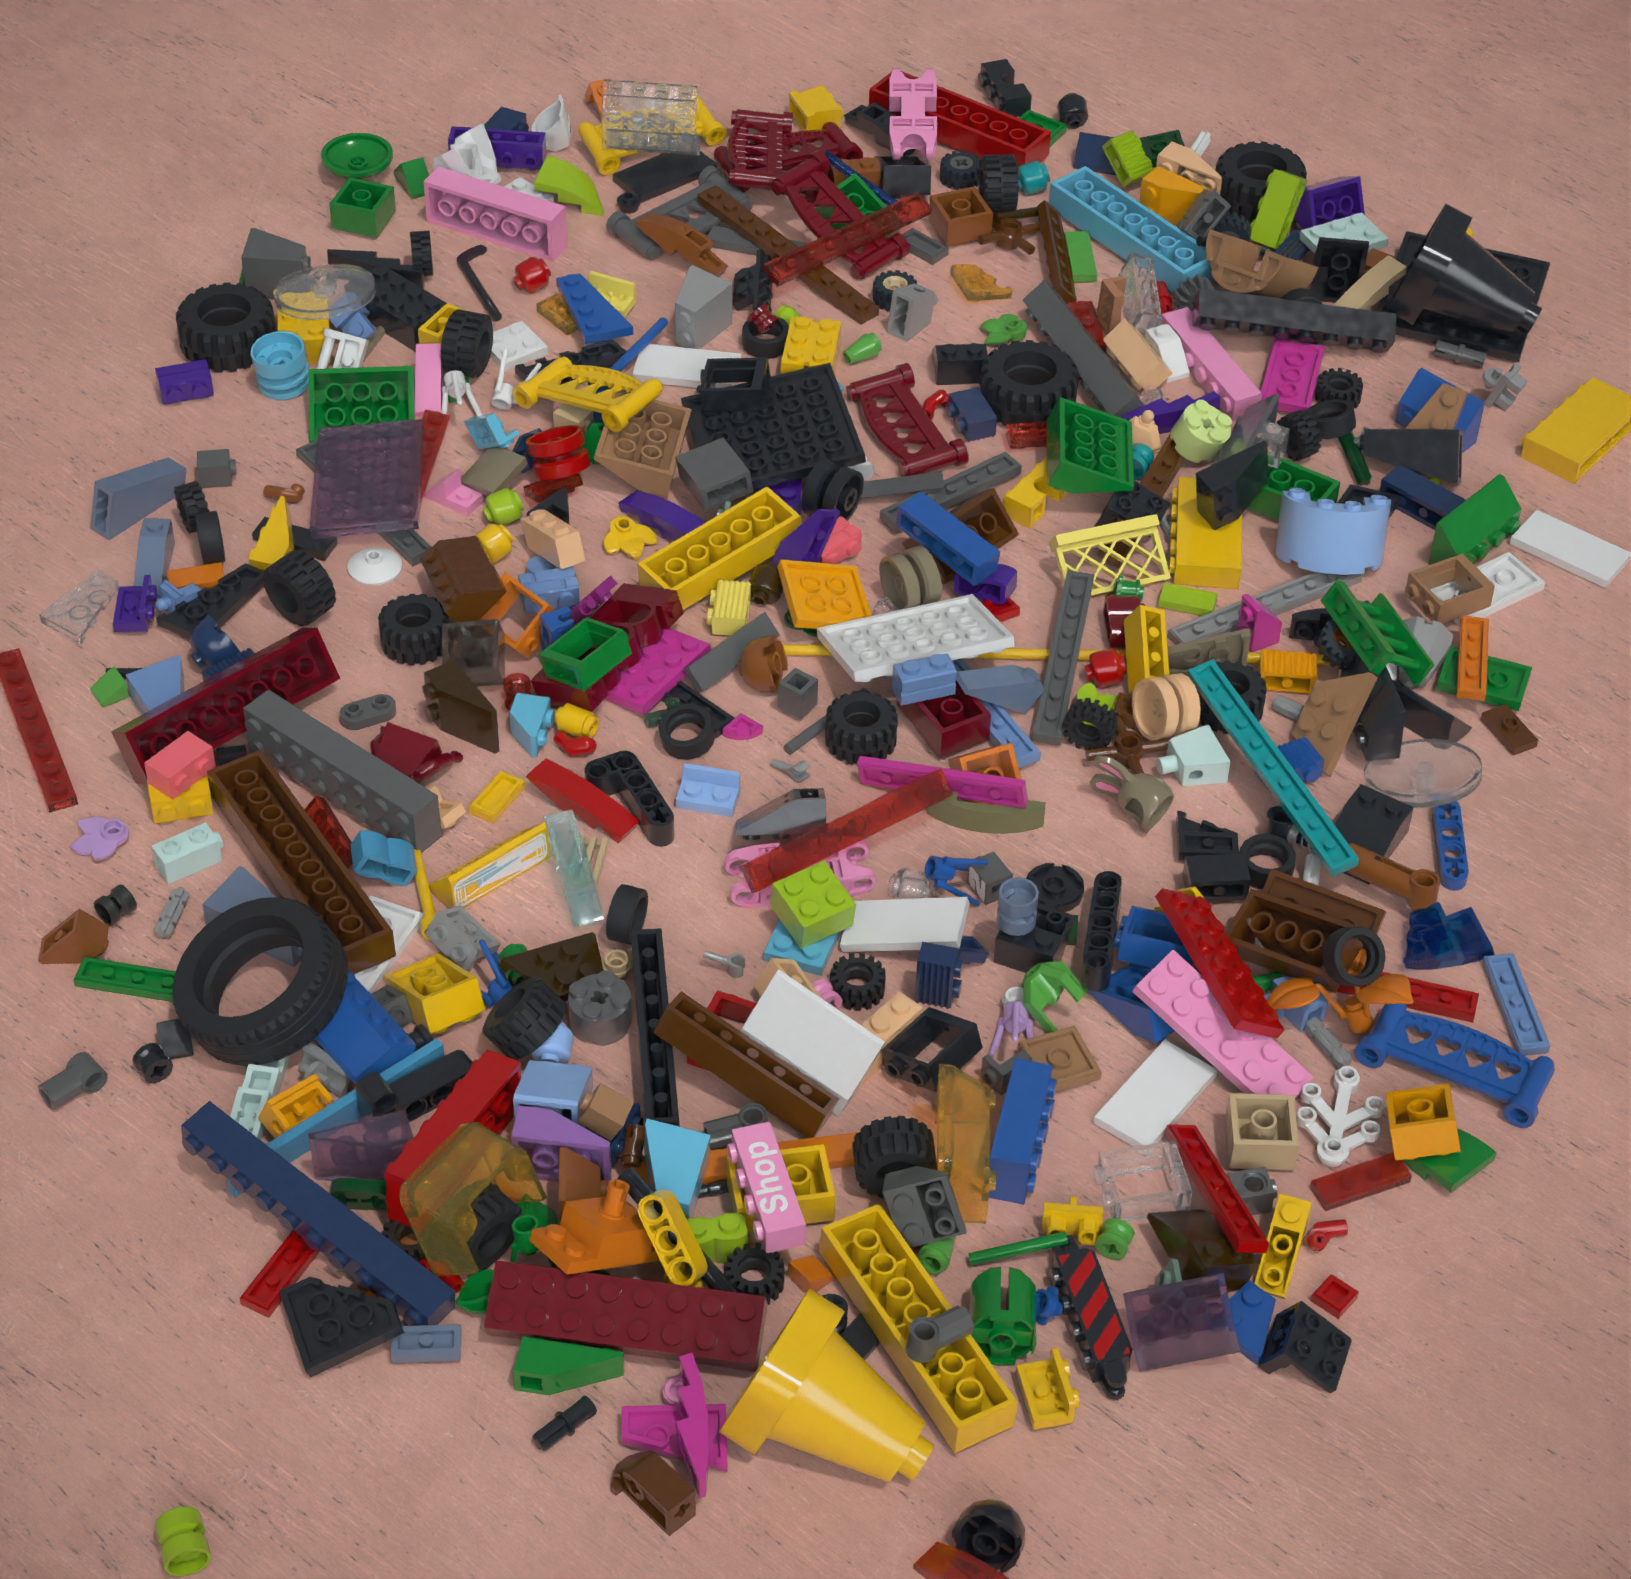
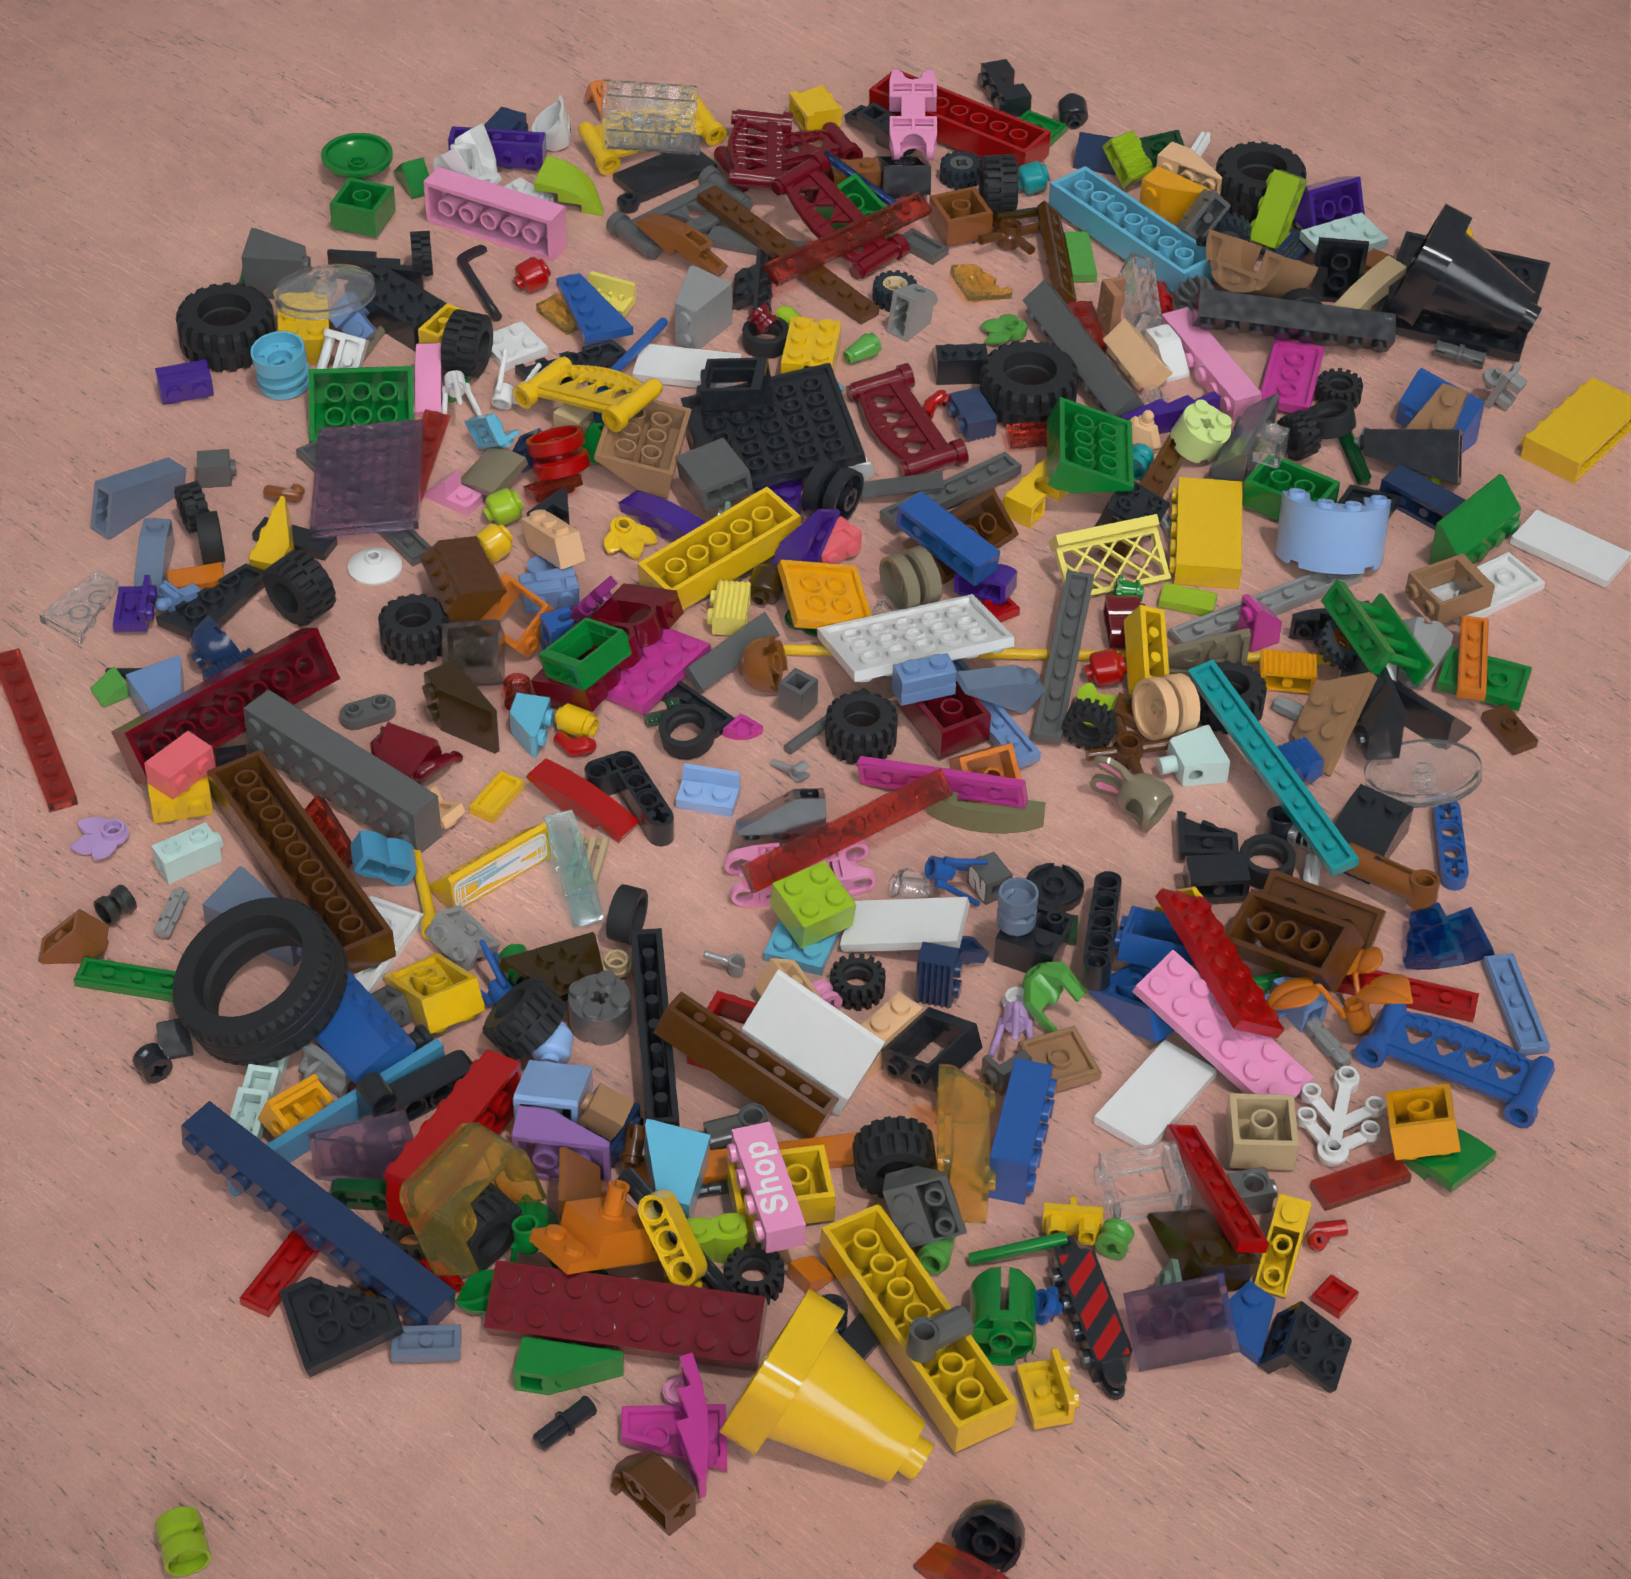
dark grey piece [38,1052,108,1109] -> none
black slope [1196,440,1268,530] -> none
black tyre [1322,927,1386,987] -> none

